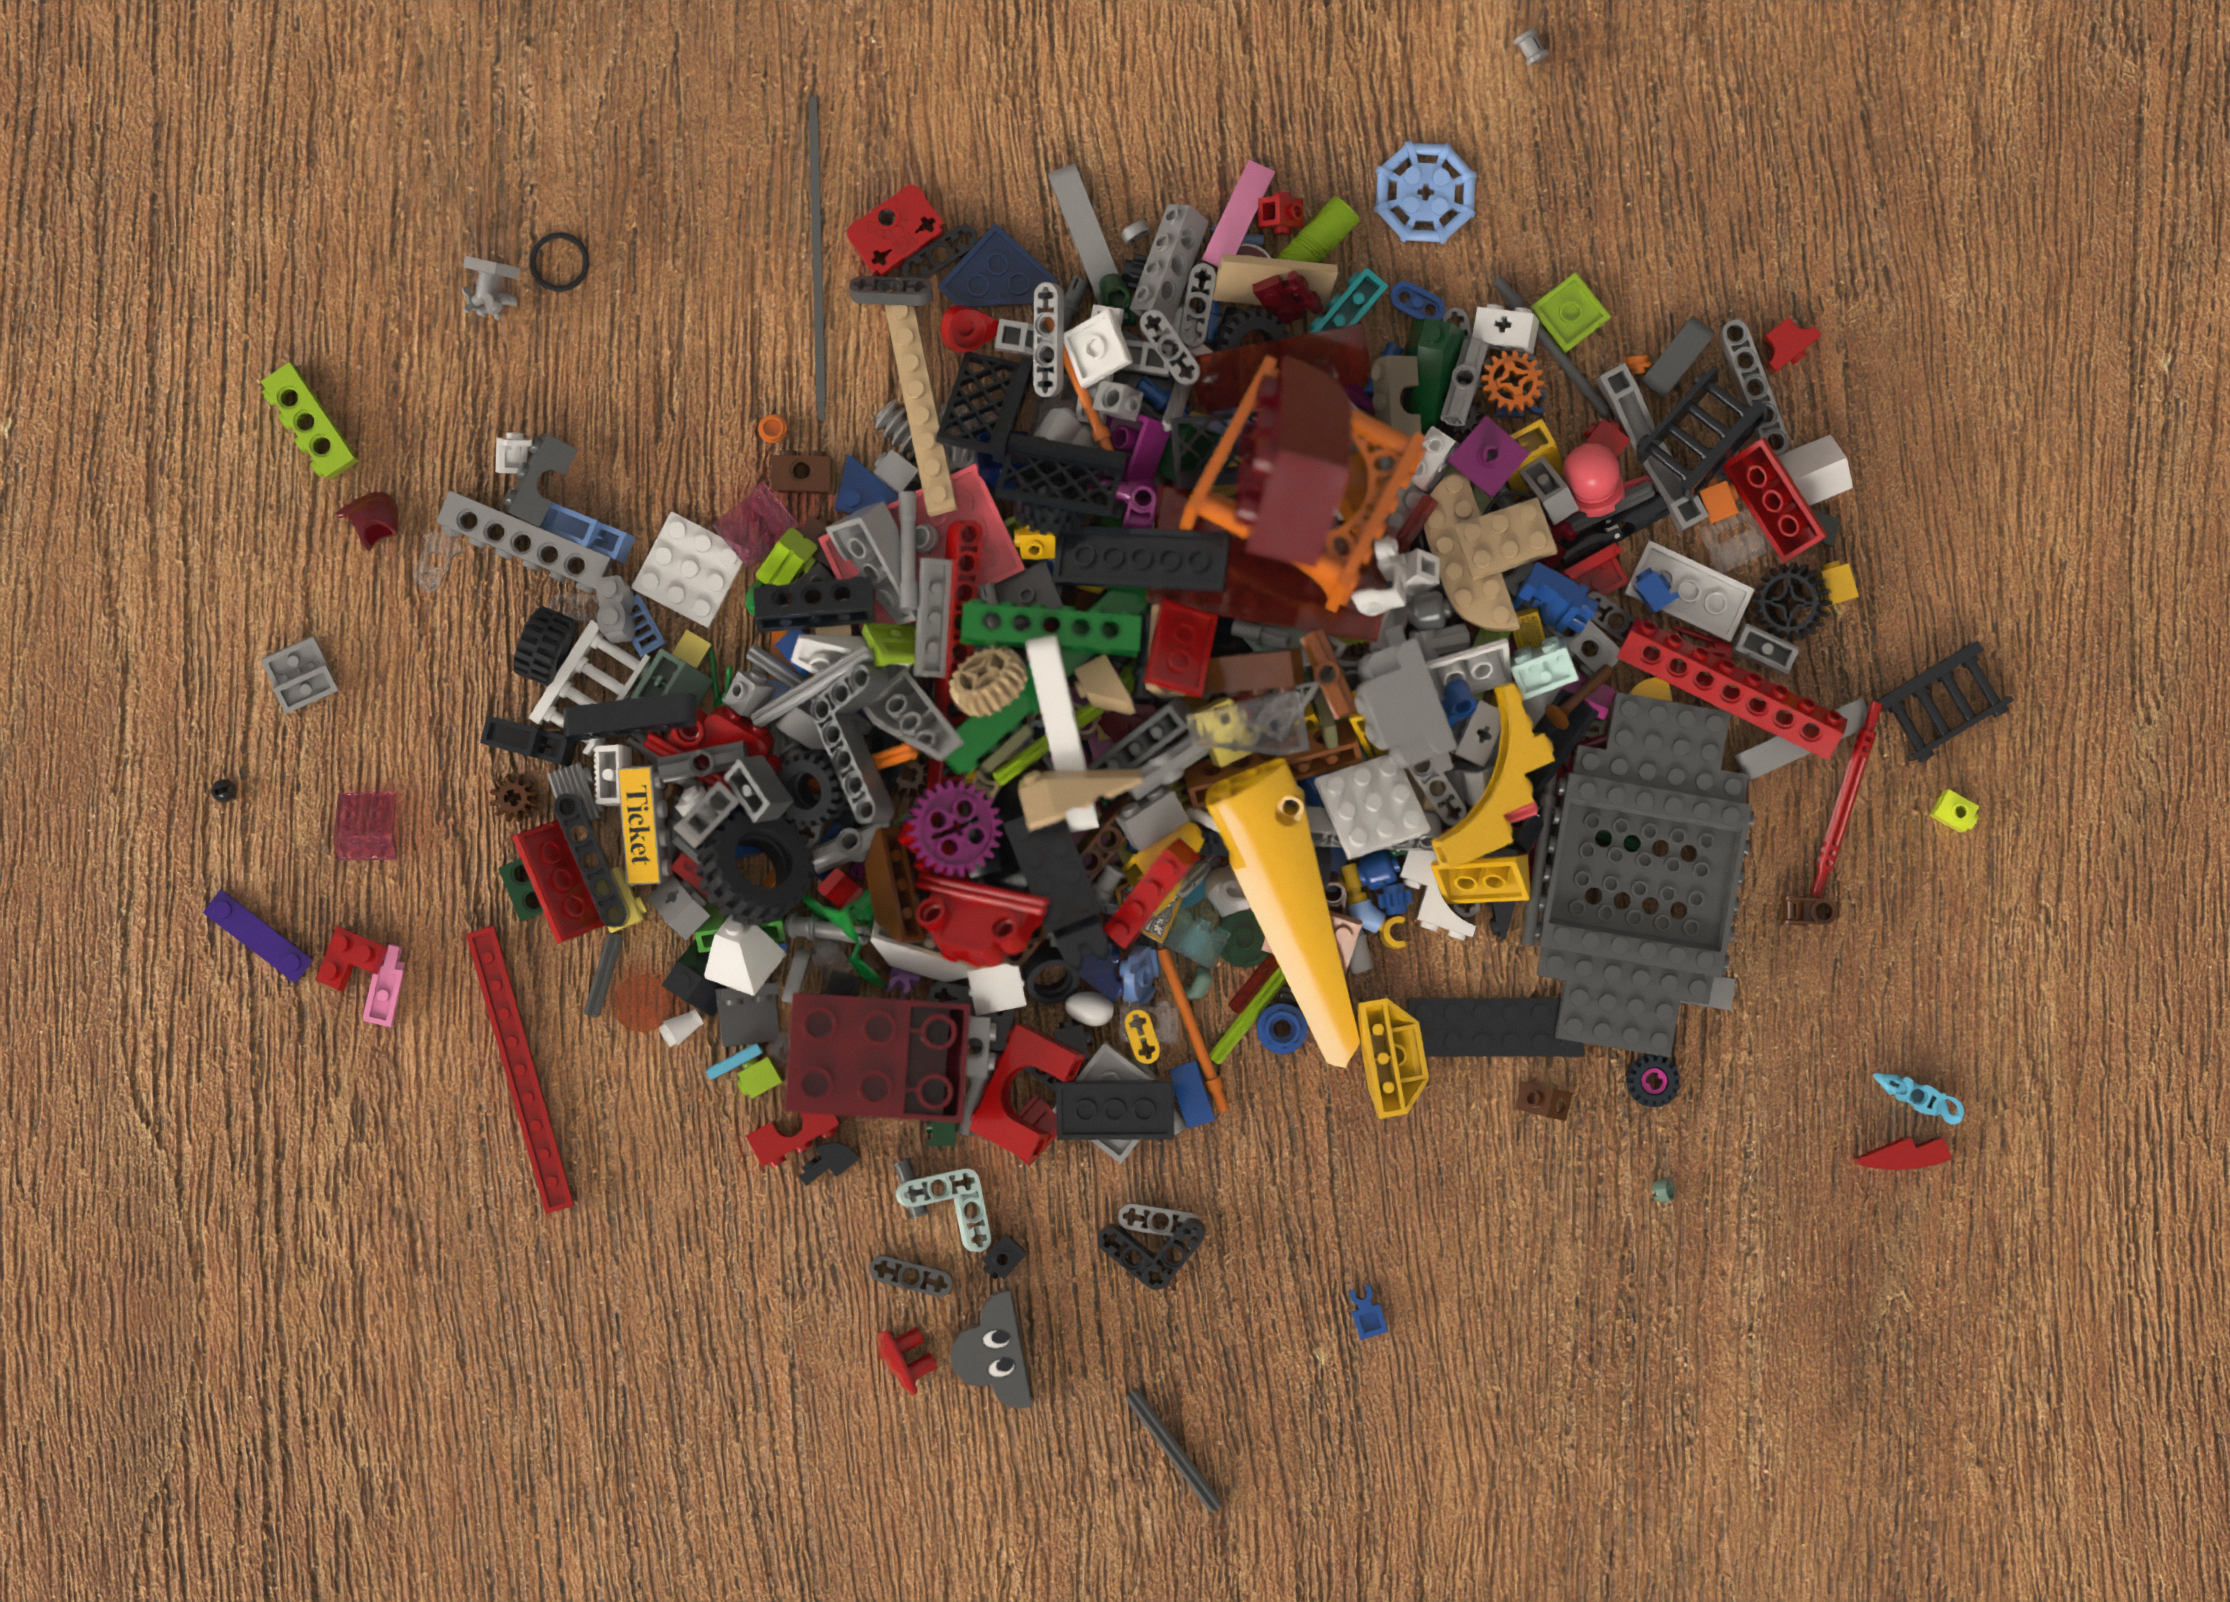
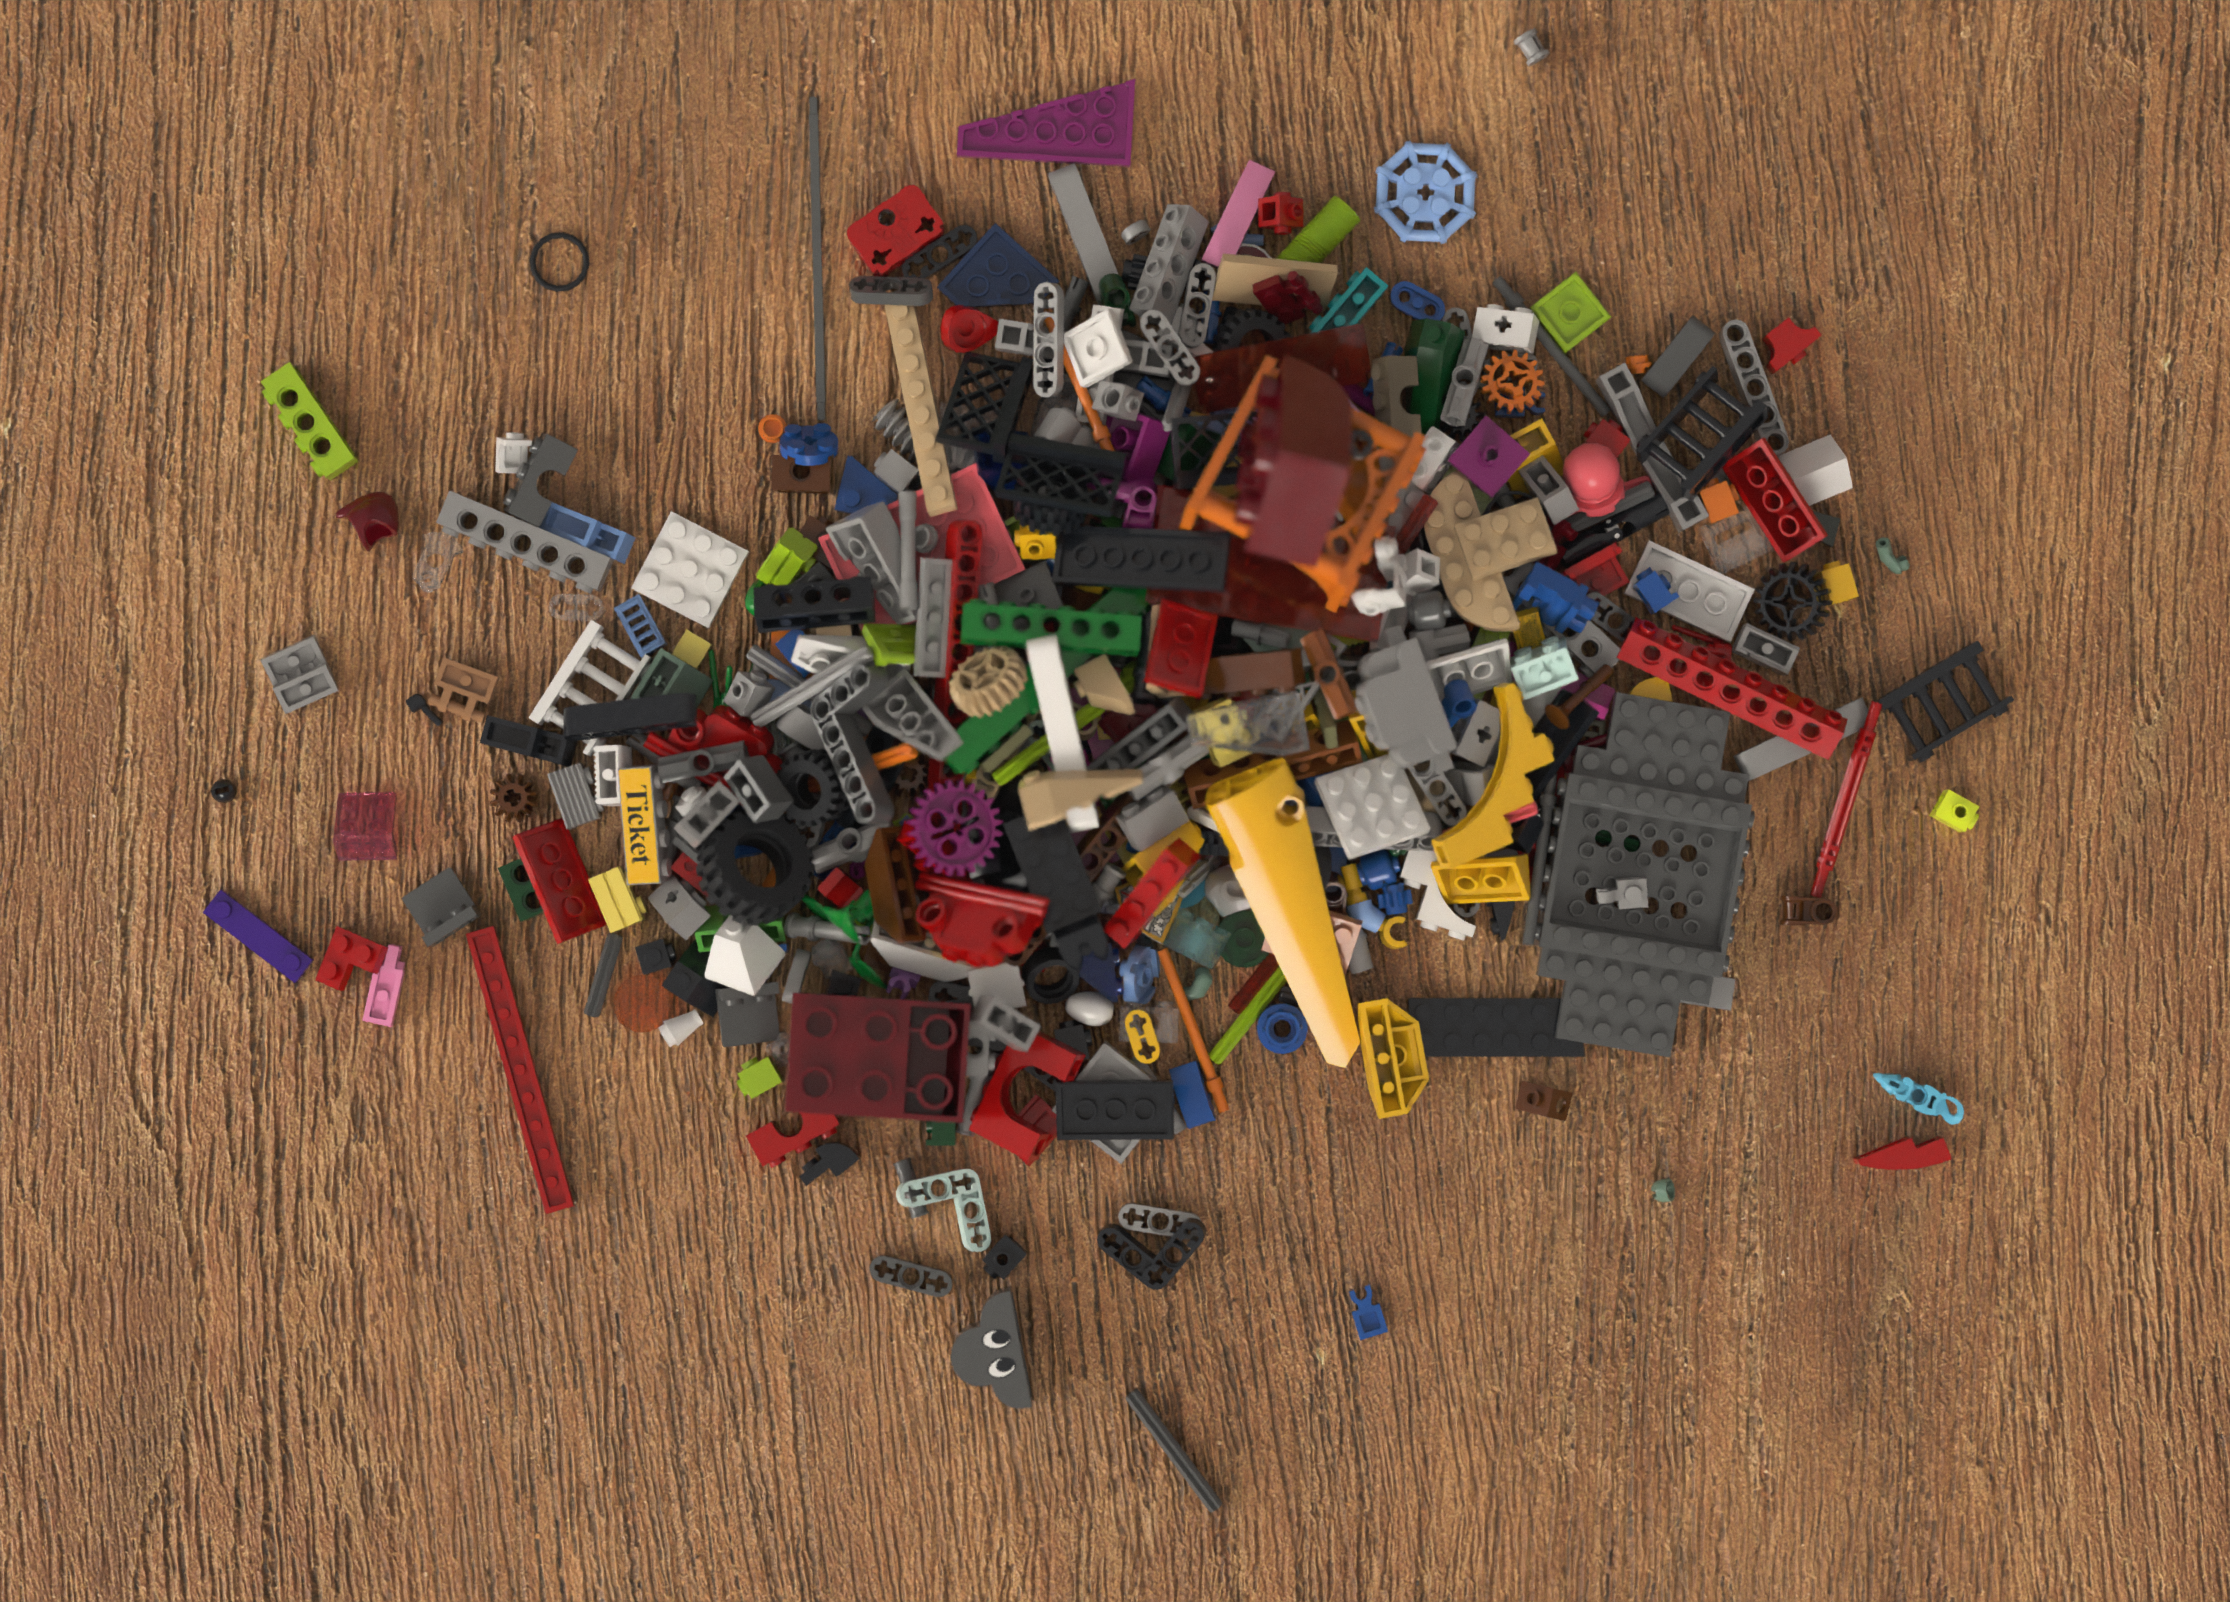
light grey piece [461,256,521,320] -> none
black tyre [513,606,576,686] -> none
black beam [554,793,630,928] -> none
light grey brick [596,575,635,643] -> none
medium azure tile [706,1043,764,1080] -> none
clear pink bracket [713,481,800,568] -> none
red connector [877,1327,937,1395] -> none
black bush [1626,1054,1681,1108] -> none
none -> dark grey bracket [402,868,482,947]
none -> black hand [406,694,443,727]
none -> medium nougat plate [428,657,500,724]
none -> black brick [635,938,677,975]
none -> blue plate [780,423,838,466]
none -> magenta wing [957,79,1135,167]
none -> light grey brick [970,995,1041,1052]
none -> black bush [1351,430,1373,459]
none -> light grey plate [1596,876,1648,910]
none -> sand green arm [1876,537,1910,574]

